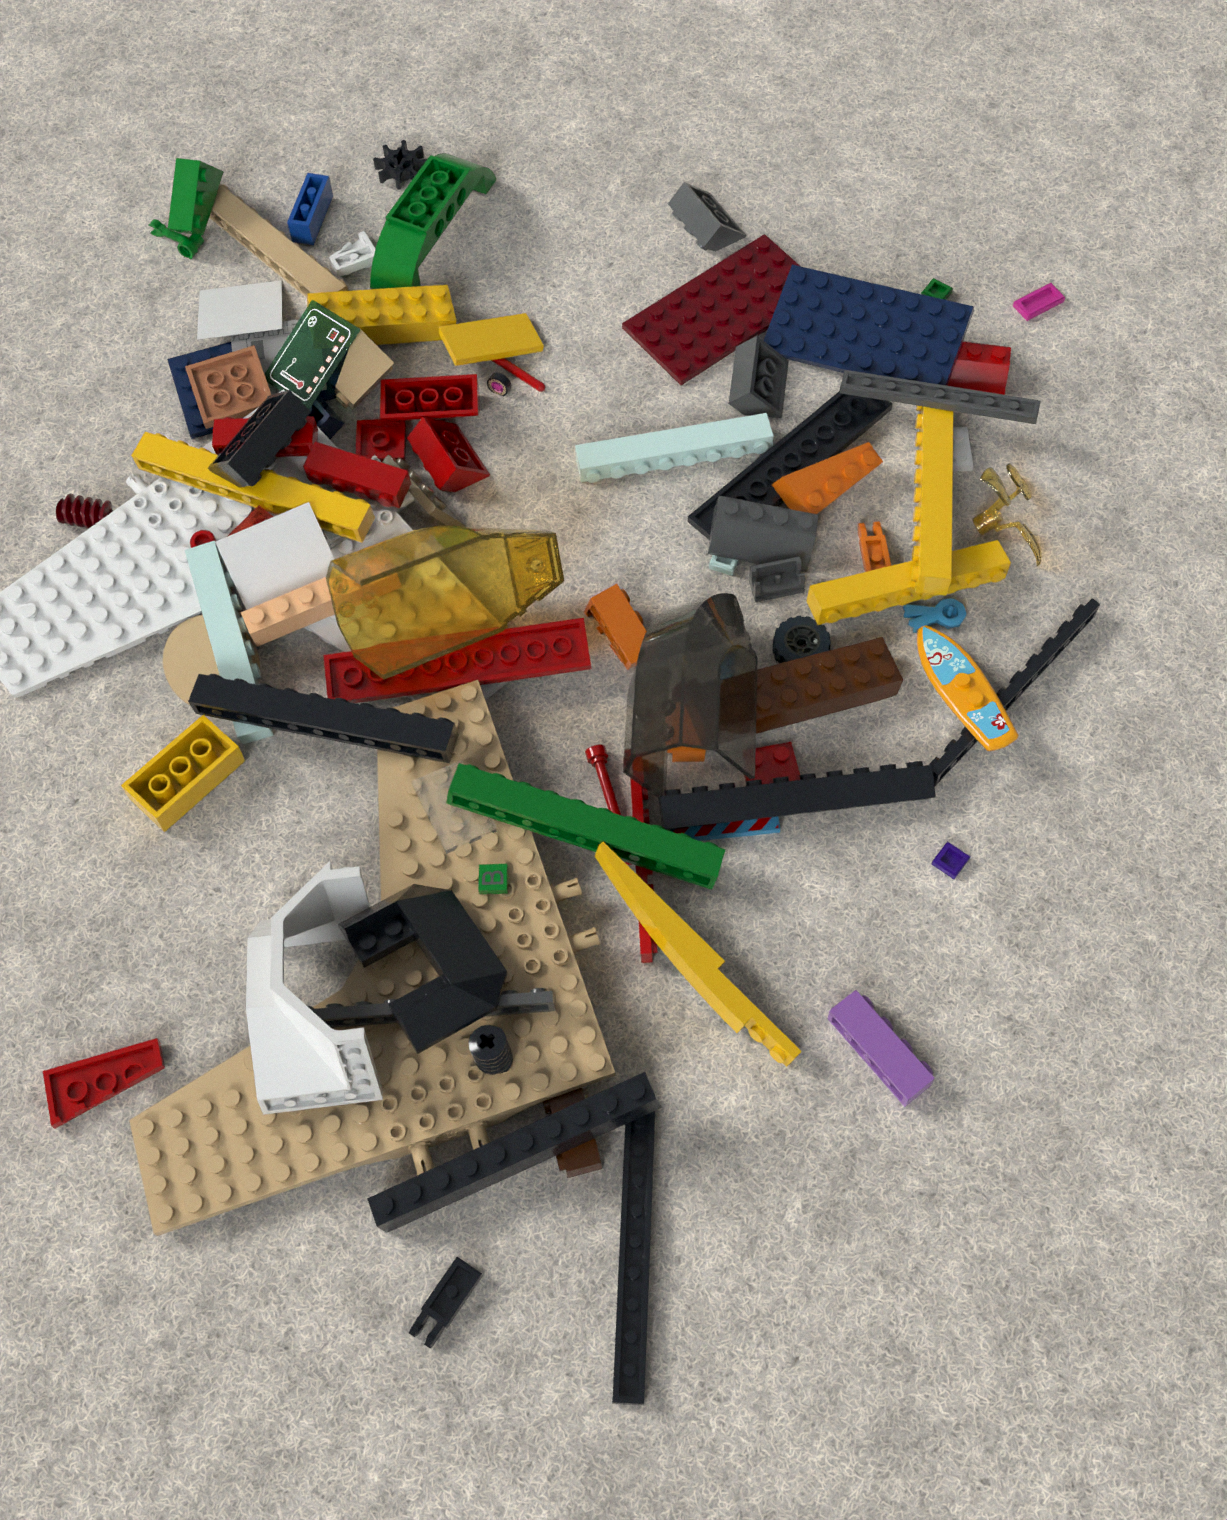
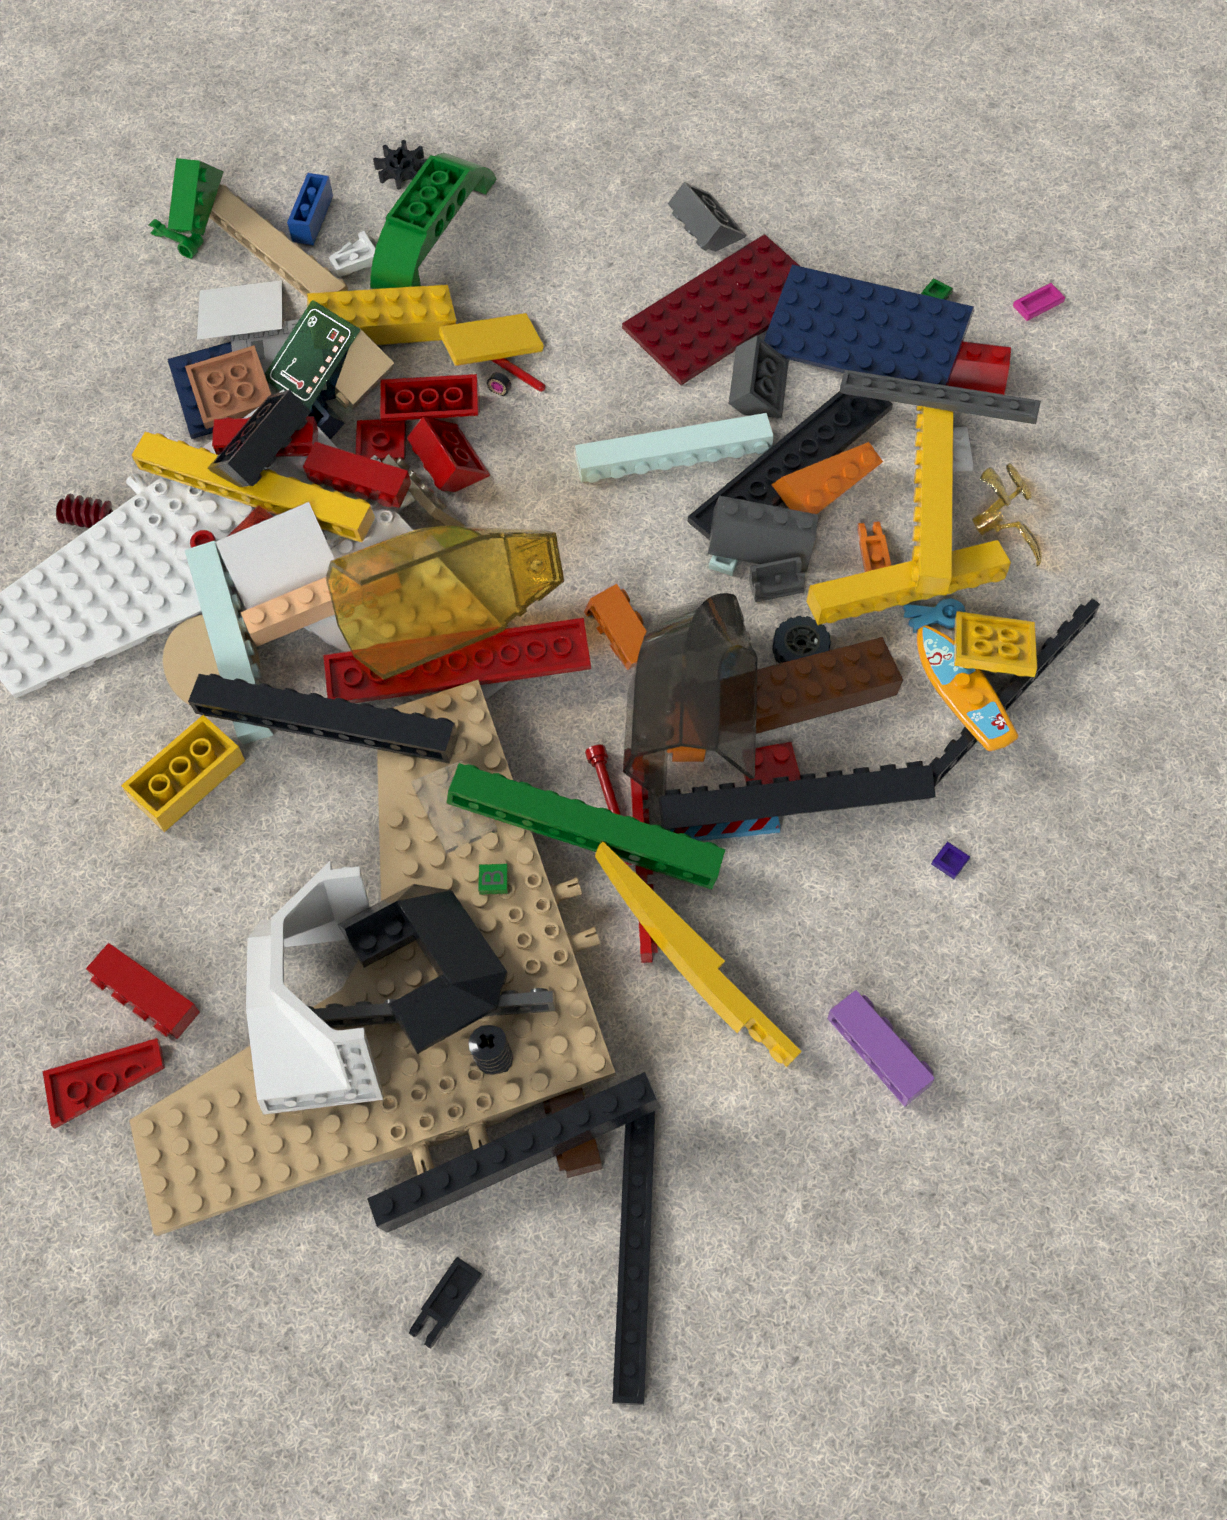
none -> red brick [86,942,200,1039]
none -> yellow plate [954,611,1037,677]

